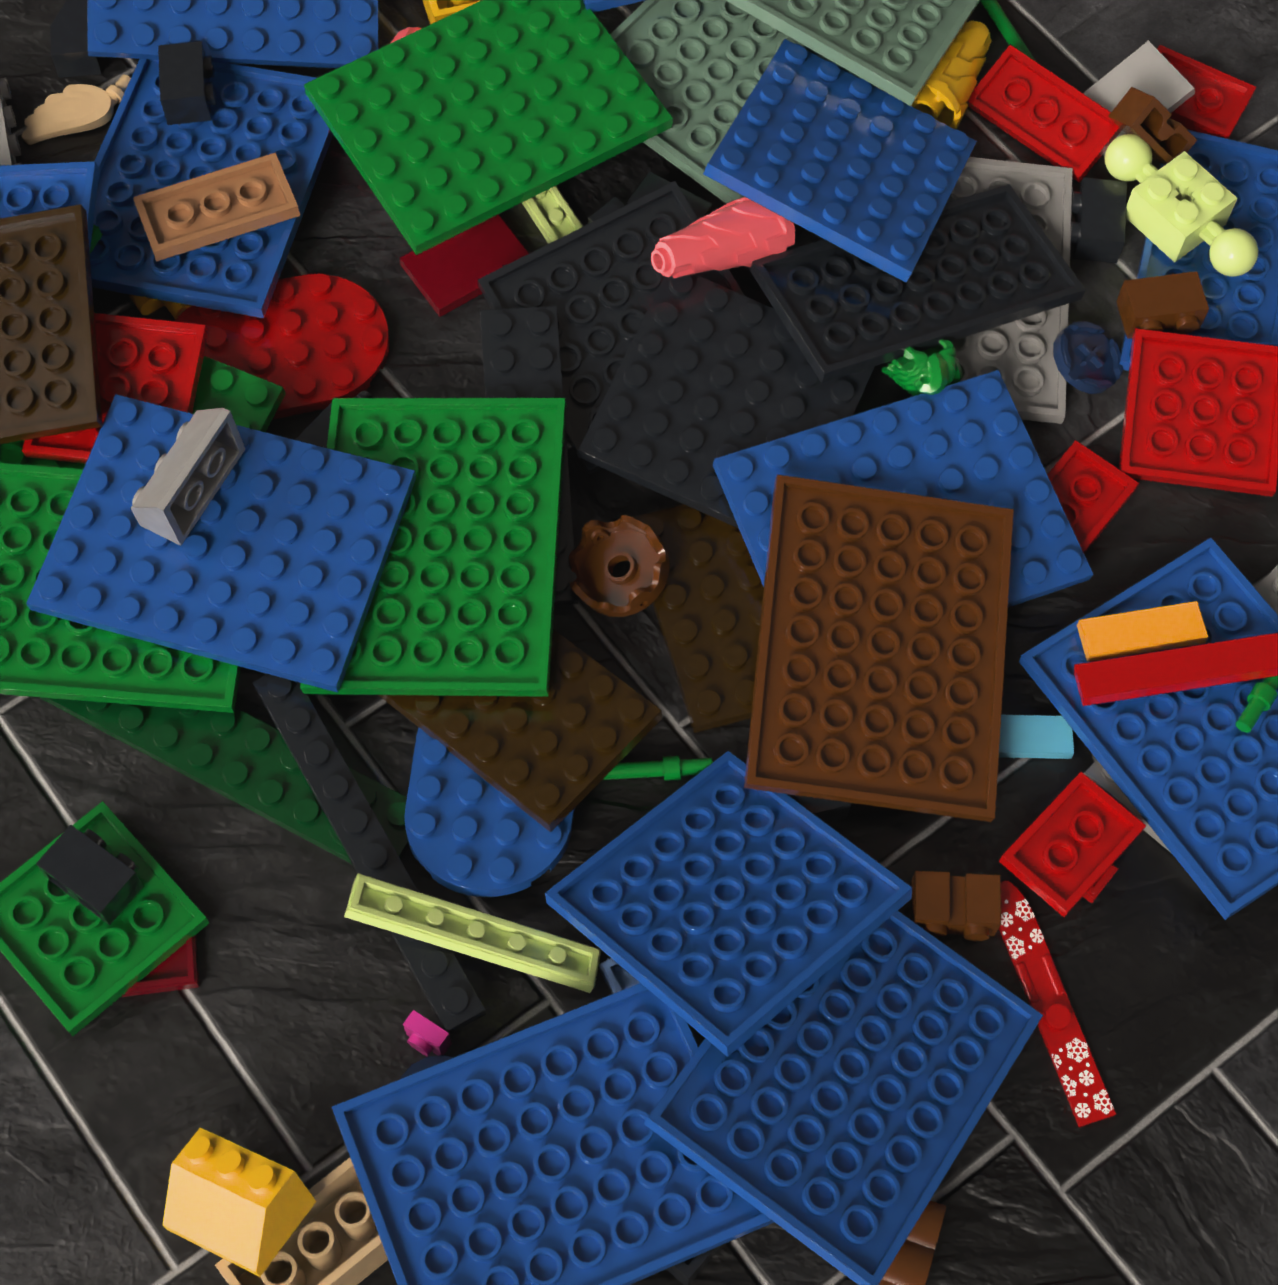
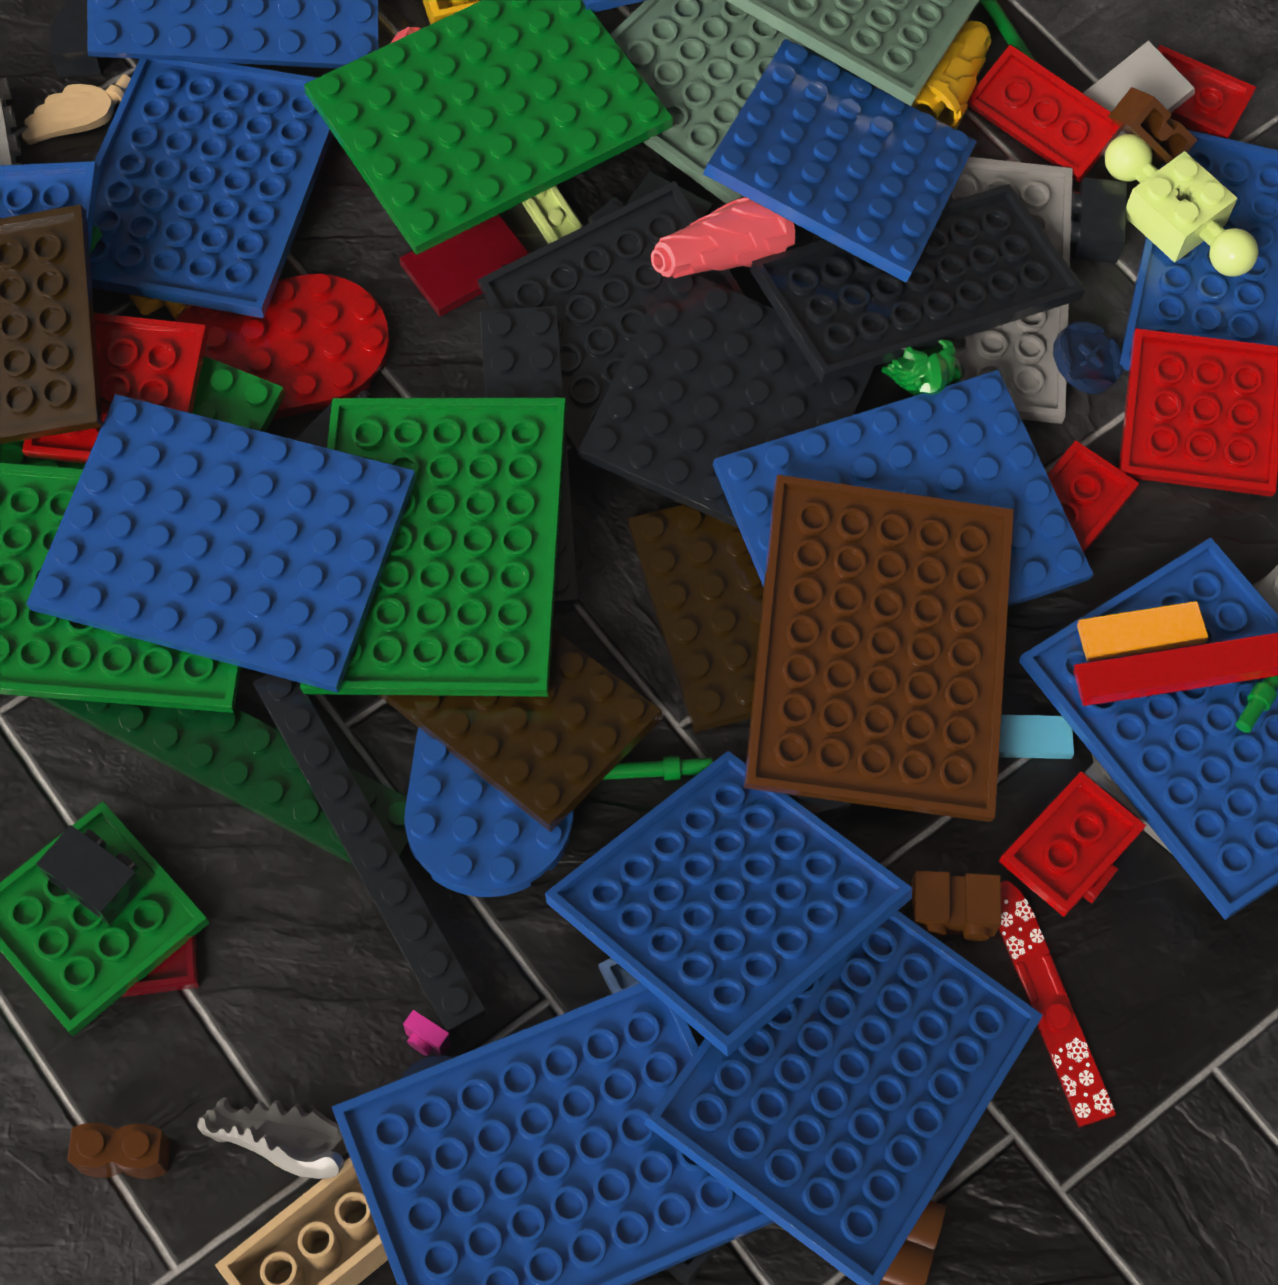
light grey slope [131,408,245,546] -> none
medium nougat plate [133,152,300,262] -> none
black brick [158,41,216,125] -> none
yellow slope [163,1127,317,1277] -> none
yellowish green tile [344,873,601,993] -> none
reddish brown plate [569,515,670,617] -> none
reddish brown brick [1116,271,1209,339] -> none
none -> reddish brown brick [67,1123,171,1179]
none -> light grey animal [197,1097,348,1179]

